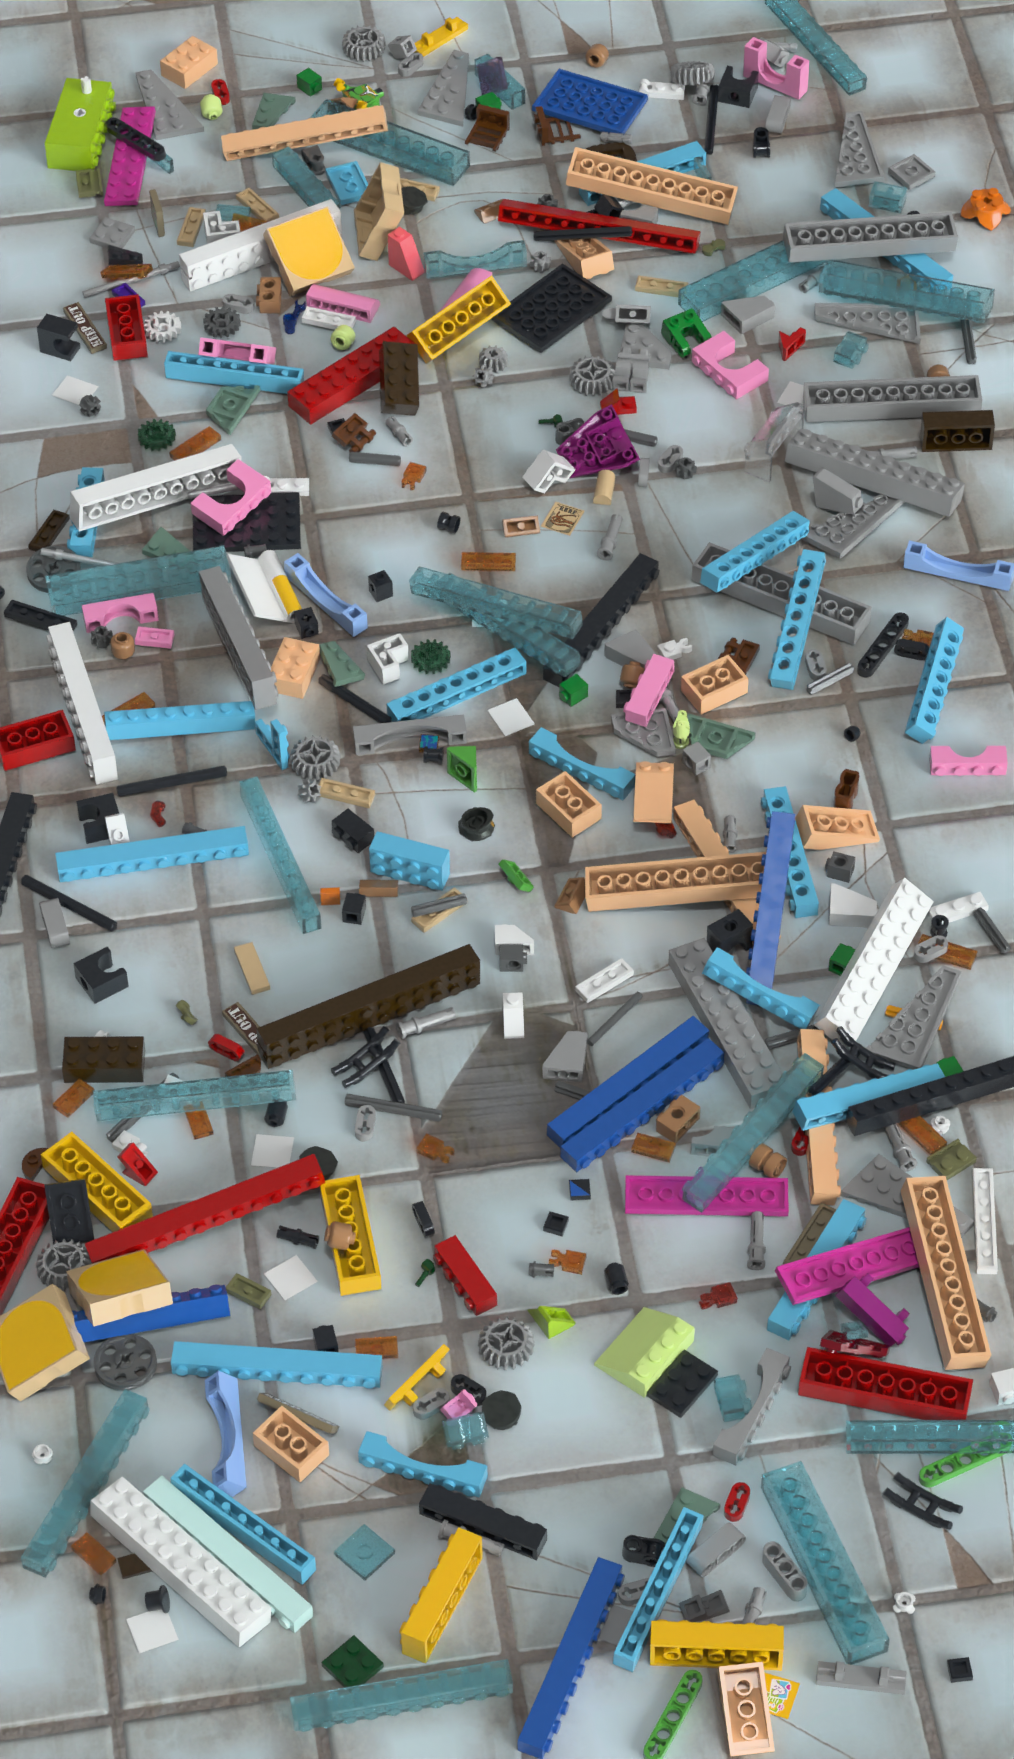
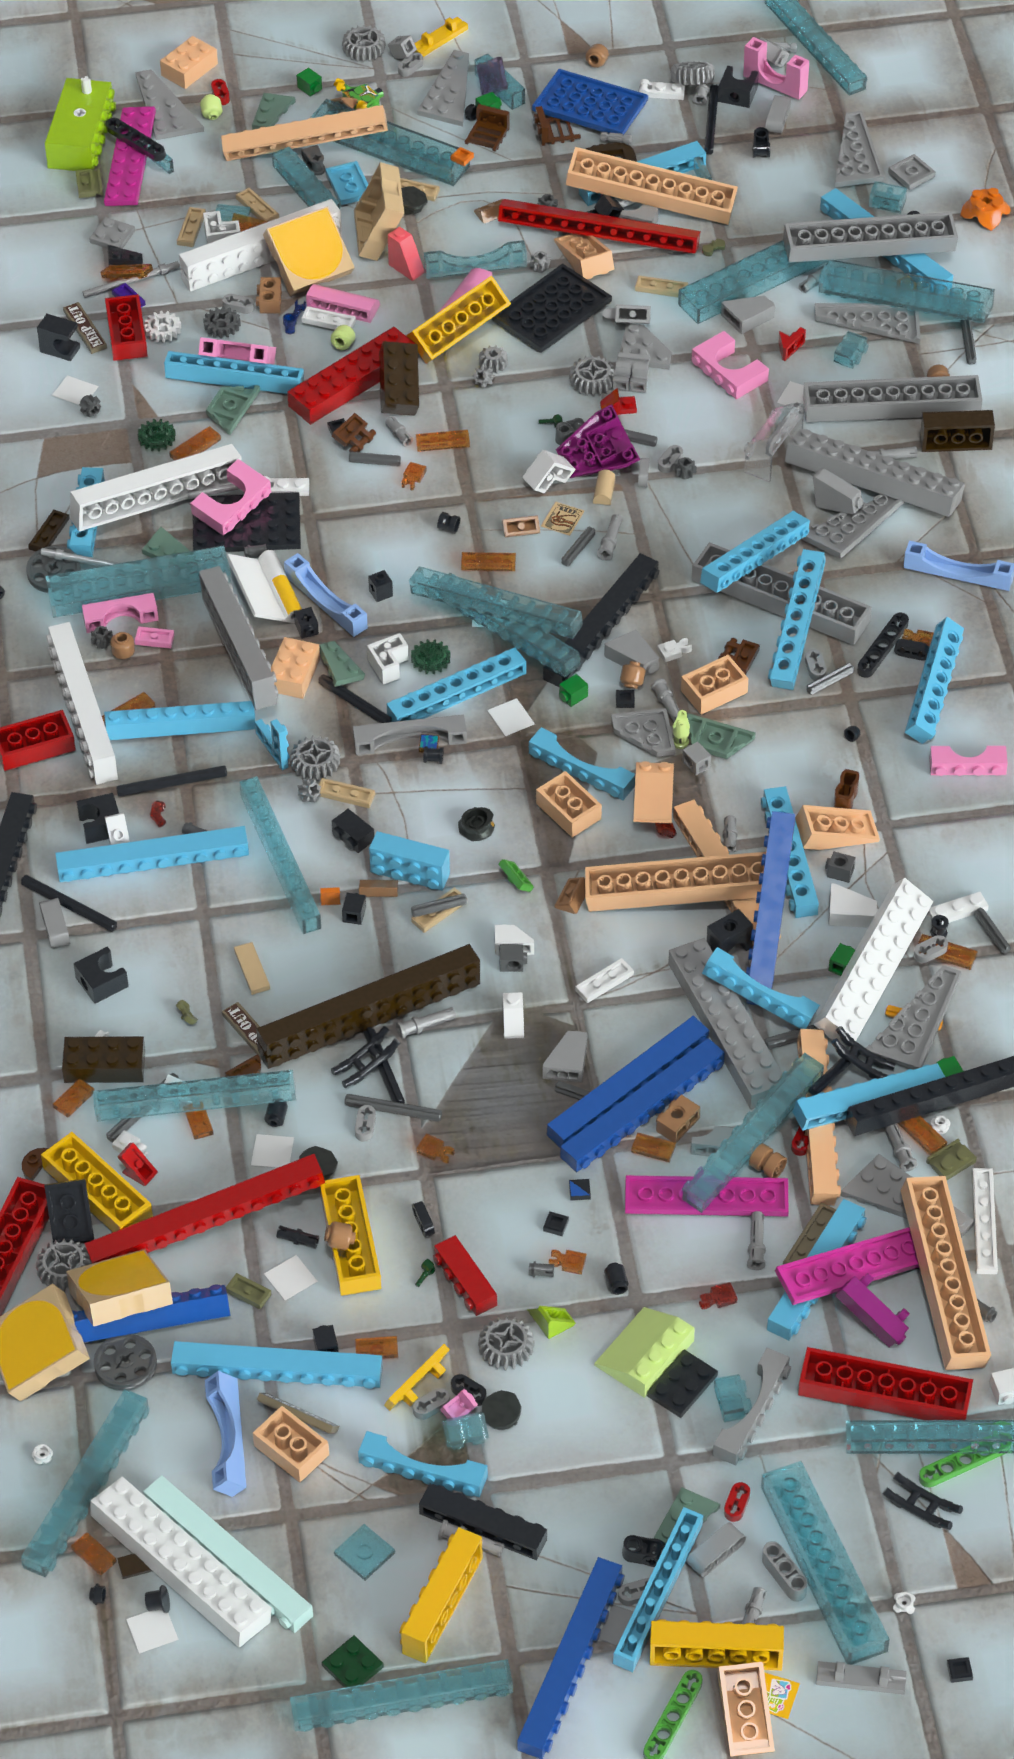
black plate [4,600,77,631] -> none
dark tan tile [149,189,165,237] -> none
medium azure brick [170,1464,316,1585] -> none
red beam [208,1034,245,1061] -> none
bright green slope [447,746,477,793] -> none
black axle [533,226,633,241] -> none
dark grey bar [587,991,643,1046] -> none
bright pink brick [623,654,674,727] -> none
green brick [661,308,712,357] -> none
dark grey slope [679,1590,730,1622] -> none
dark red plate [820,1330,891,1358] -> none
clear light blue tile [841,1321,868,1340] -> none
none -> clear orange plate [416,430,470,452]
none -> orange tile [451,147,474,166]
none -> dark grey axle [561,526,595,566]

